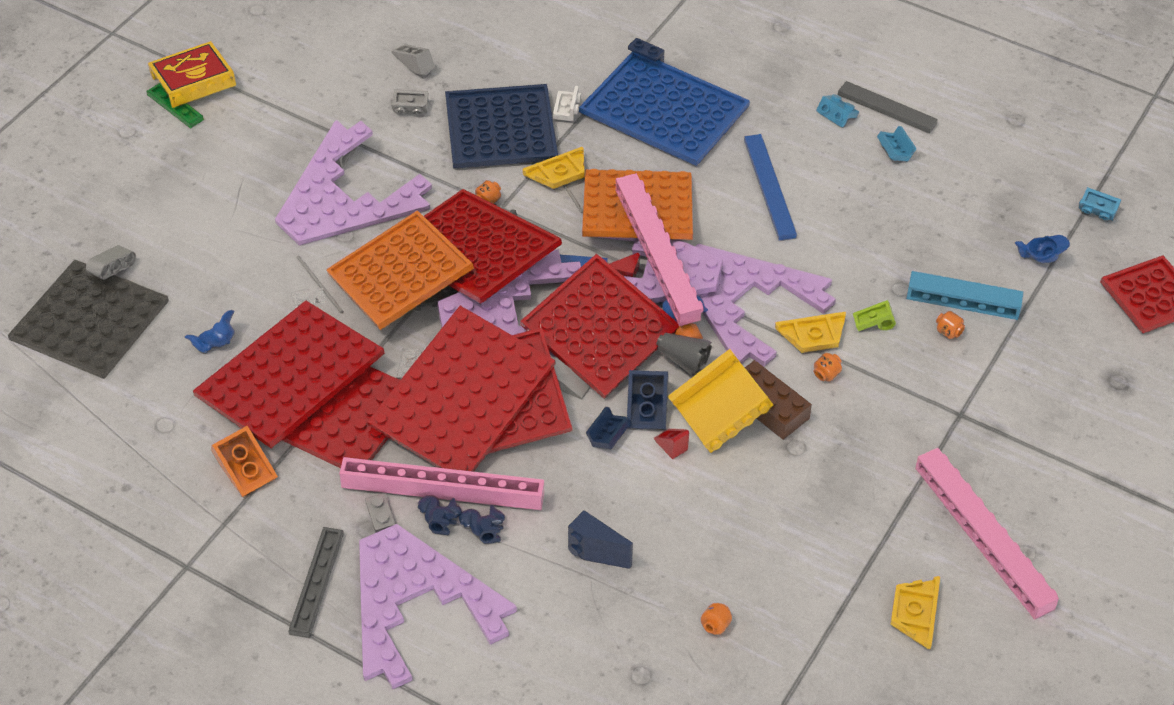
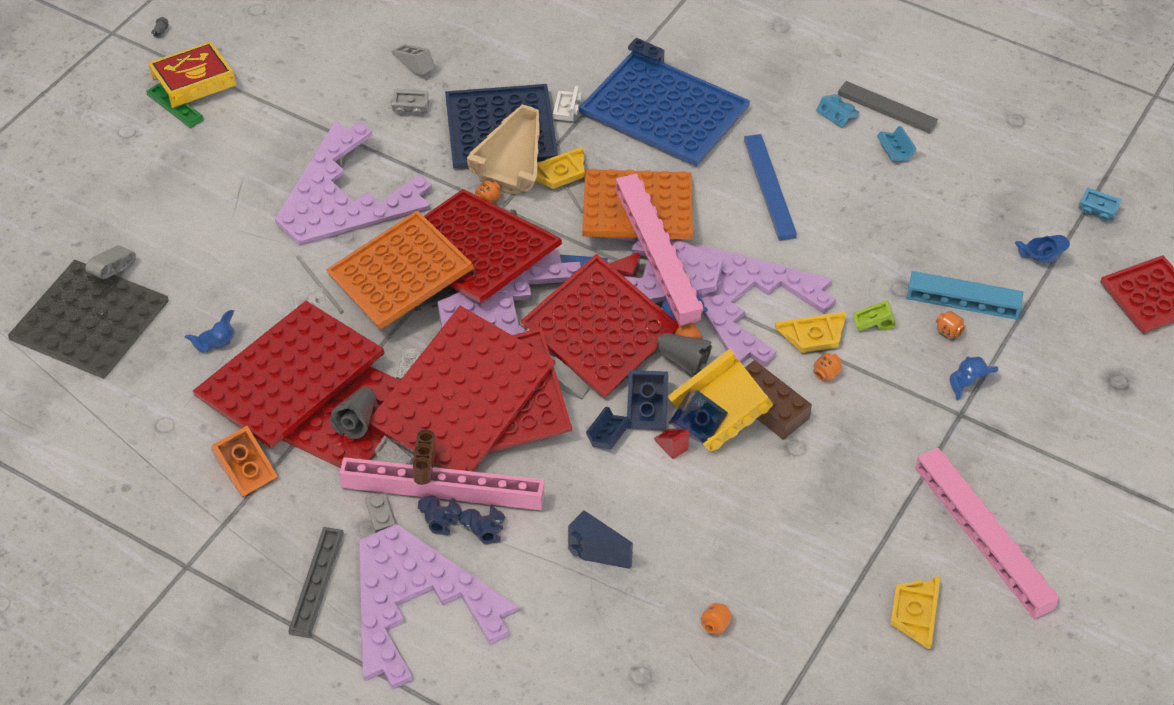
none -> dark grey pin [151,17,169,38]
none -> dark grey cone [330,387,376,439]
none -> clear plate [374,436,413,465]
none -> reddish brown beam [412,429,435,485]
none -> tan cone [467,104,539,194]
none -> slope [669,390,728,443]
none -> blue hair [949,356,998,400]

